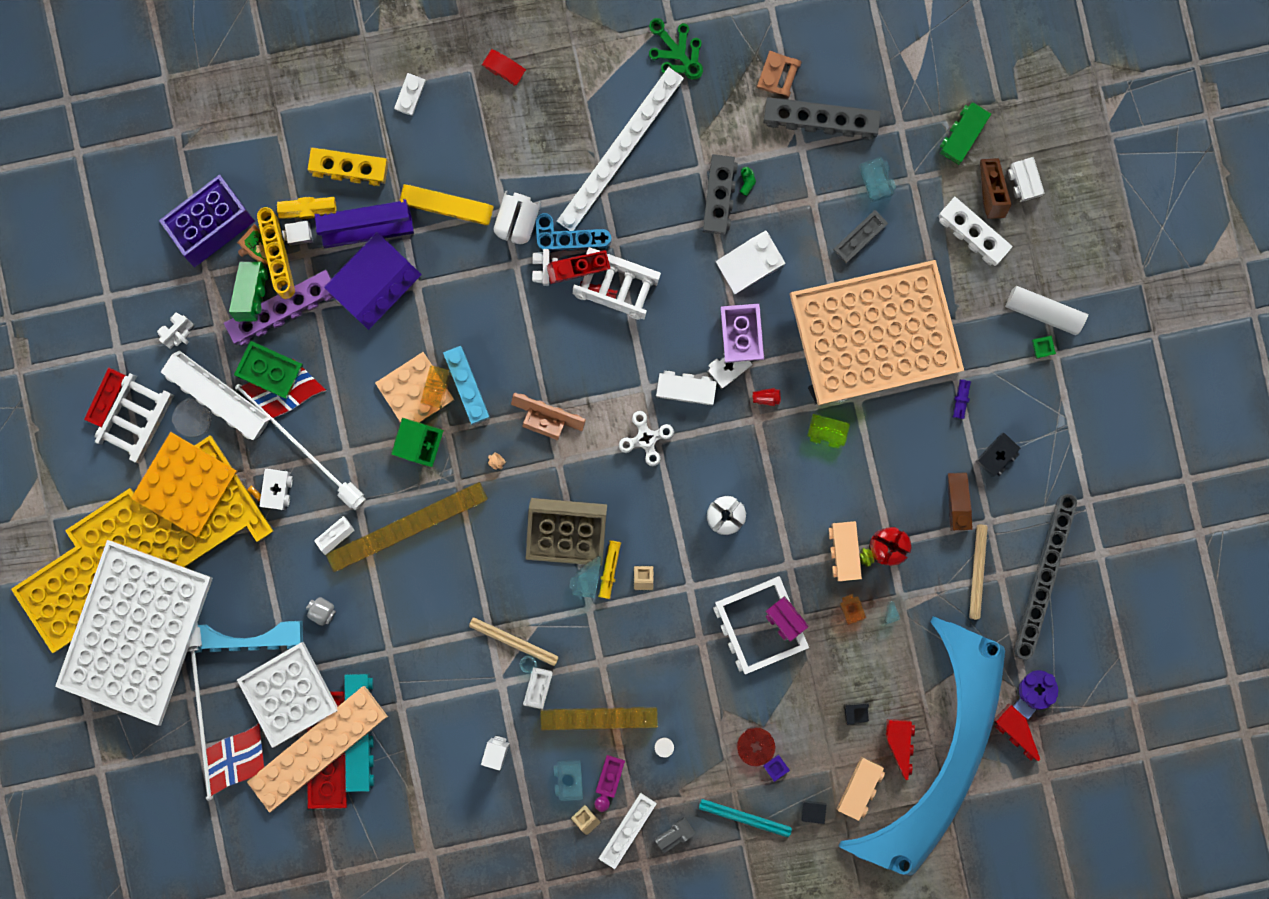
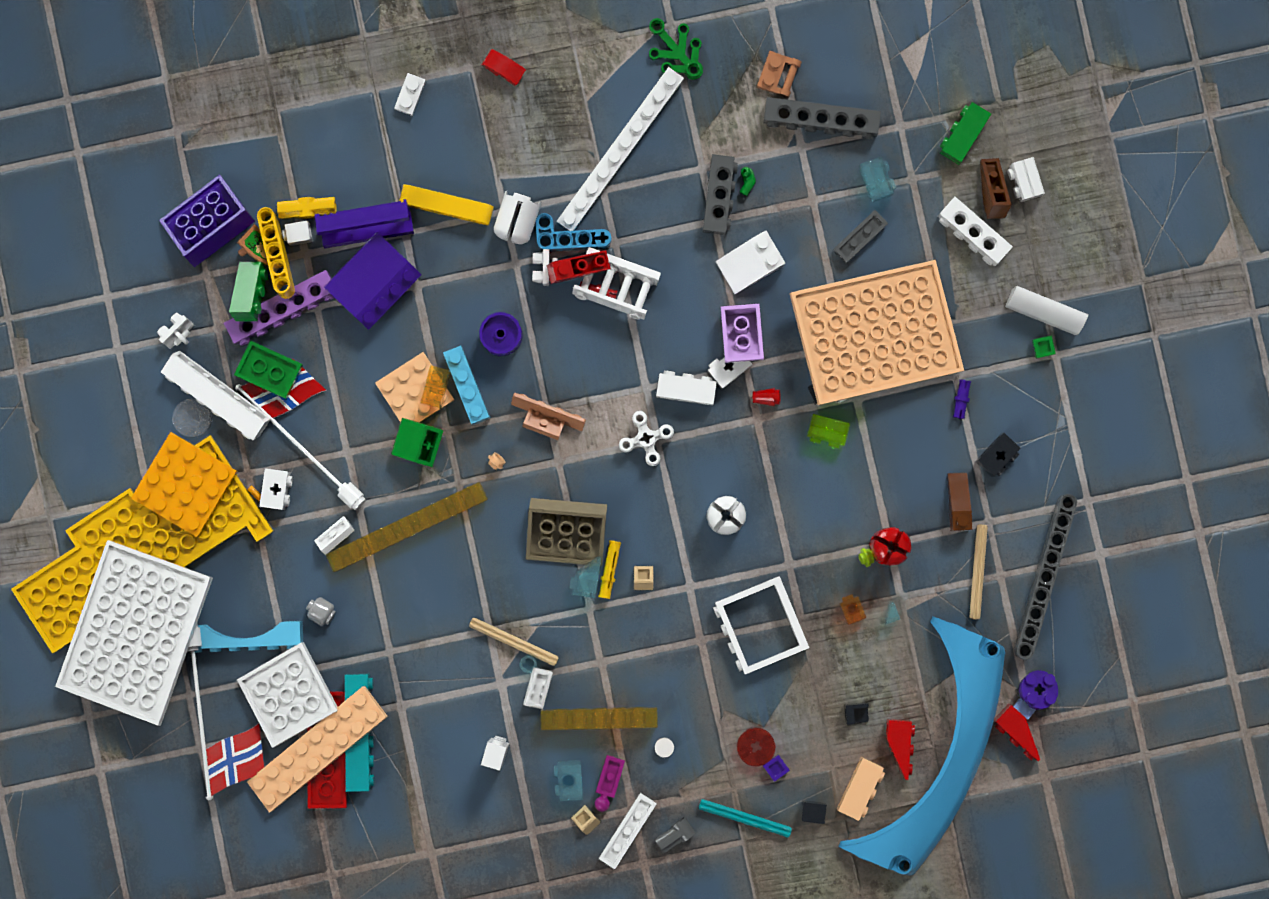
red plate [84,367,127,428] -> none
white fence [95,374,174,463] -> none
yellow brick [308,148,389,186] -> none
magenta brick [765,596,809,642] -> none
light nougat brick [829,521,862,581] -> none
none -> dark purple wheel [479,312,523,356]

